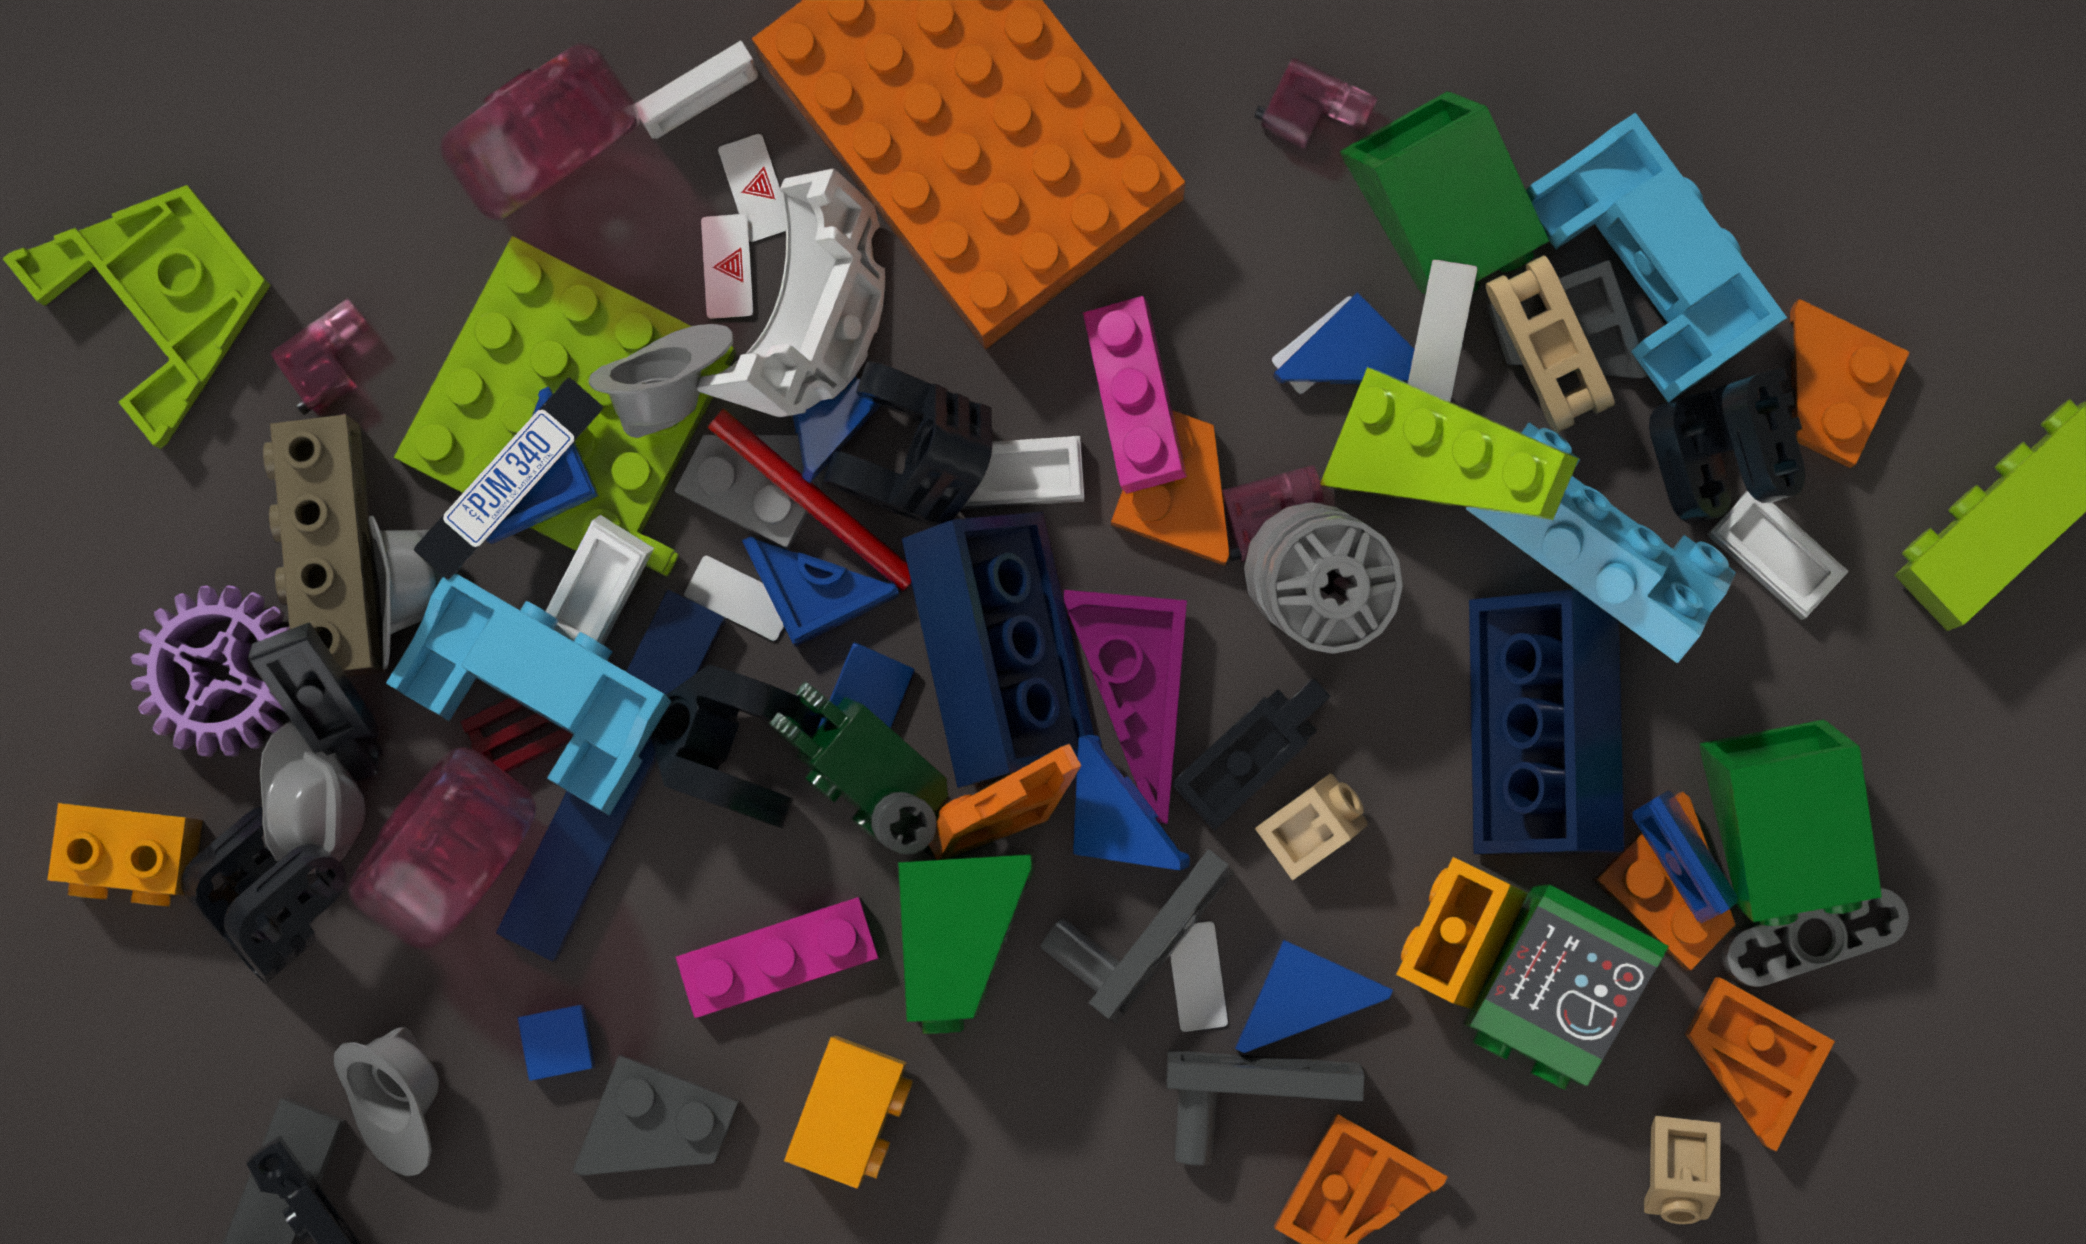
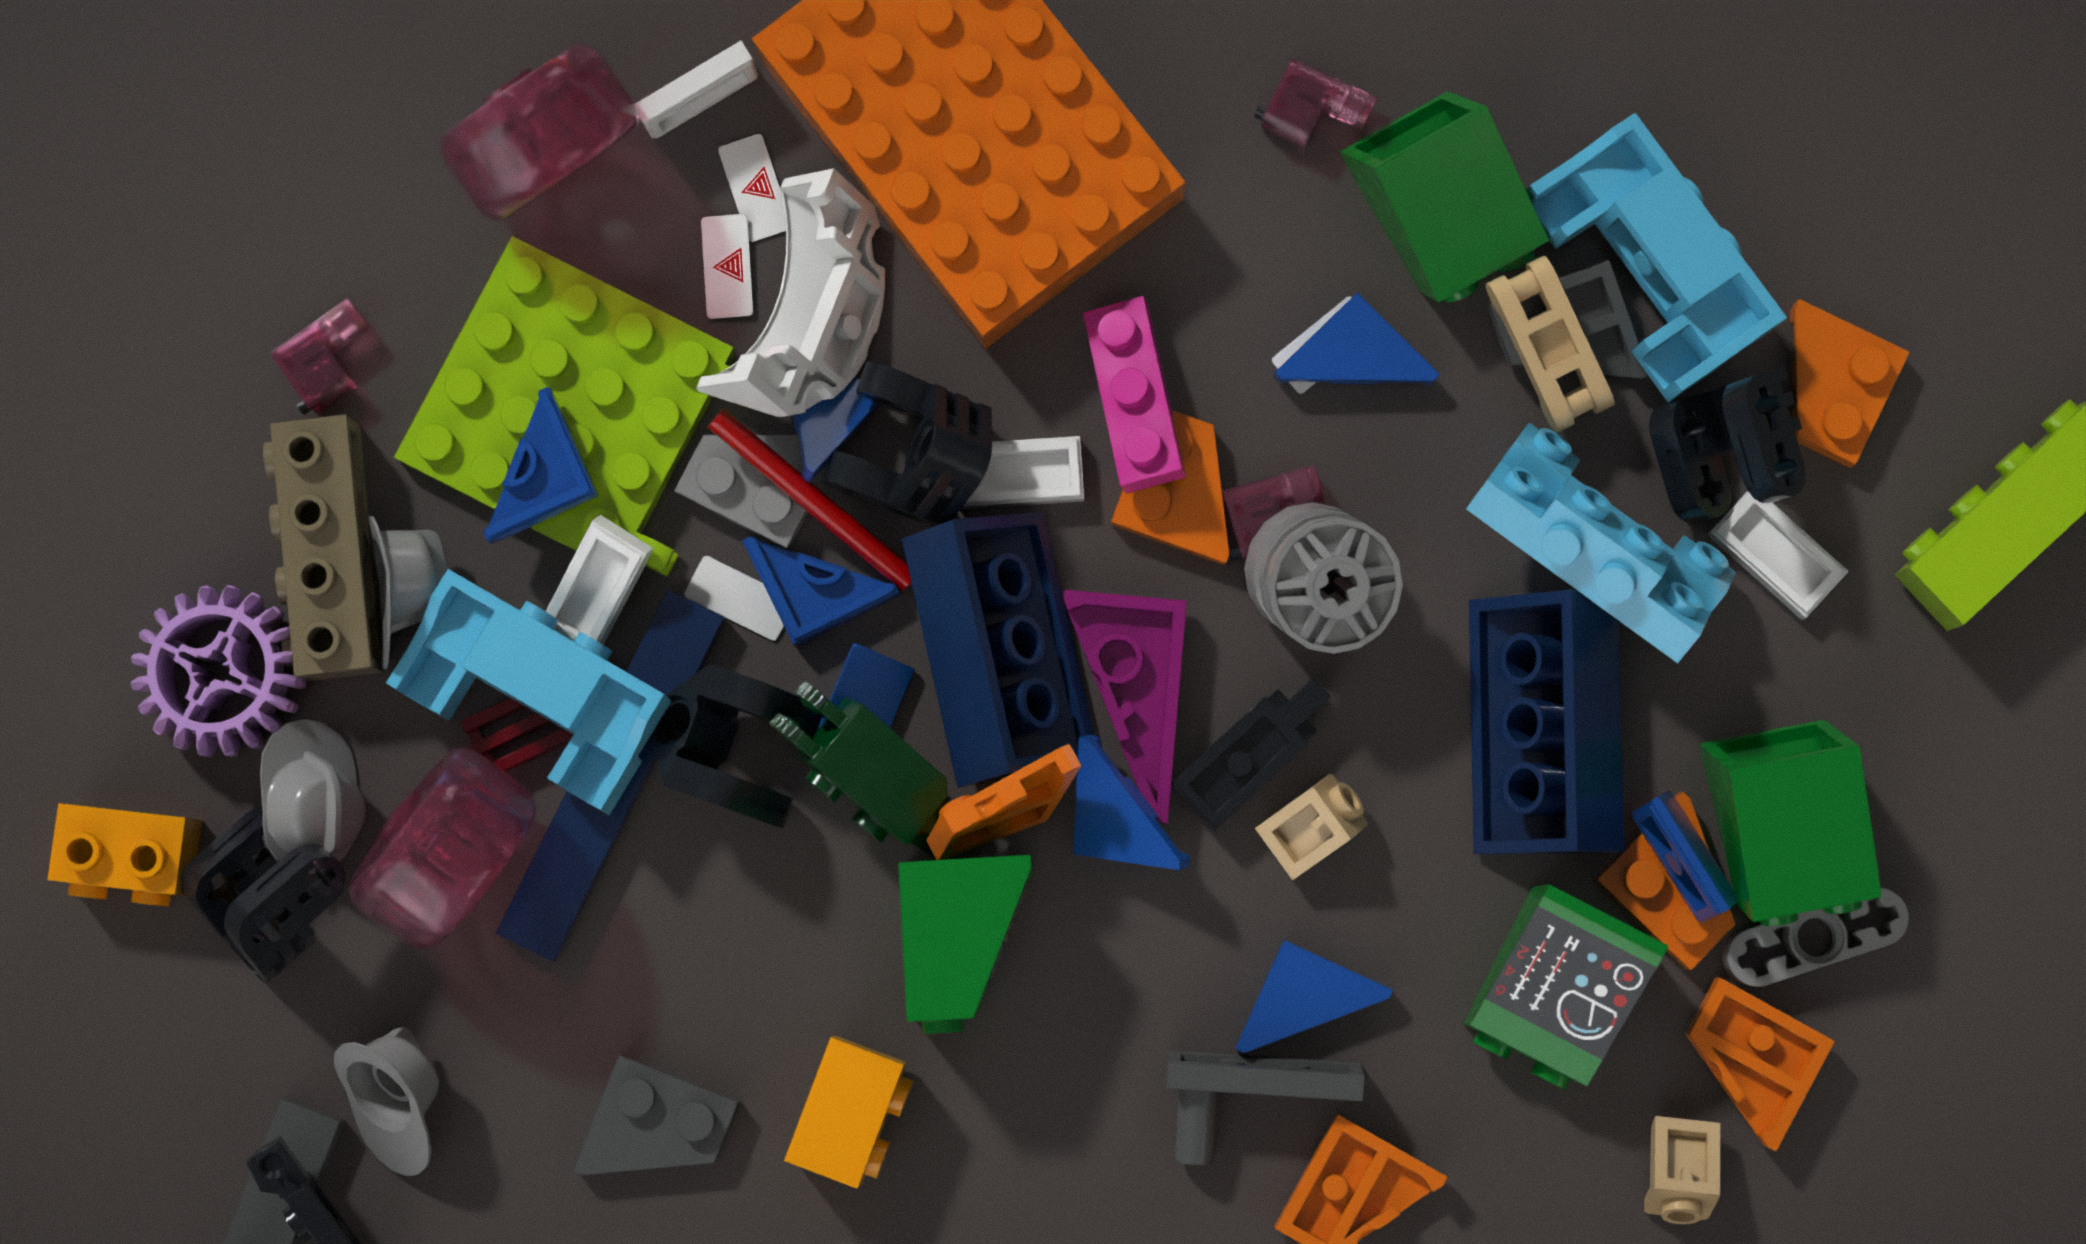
lime wing [2,185,271,449] -> none
black hinge [249,622,383,782] -> none
sticker [414,378,603,579] -> none
blue tile [517,1004,596,1081] -> none
light grey piece [589,324,734,438] -> none
dark pink plate [675,897,880,1018] -> none
dark grey bush [872,792,936,855] -> none
dark grey piece [1040,849,1235,1024] -> none
white sticker [1170,921,1228,1032] -> none
lime wing [1319,367,1579,520] -> none
light orange brick [1396,857,1528,1009] -> none
white sticker [1408,260,1477,402] -> none

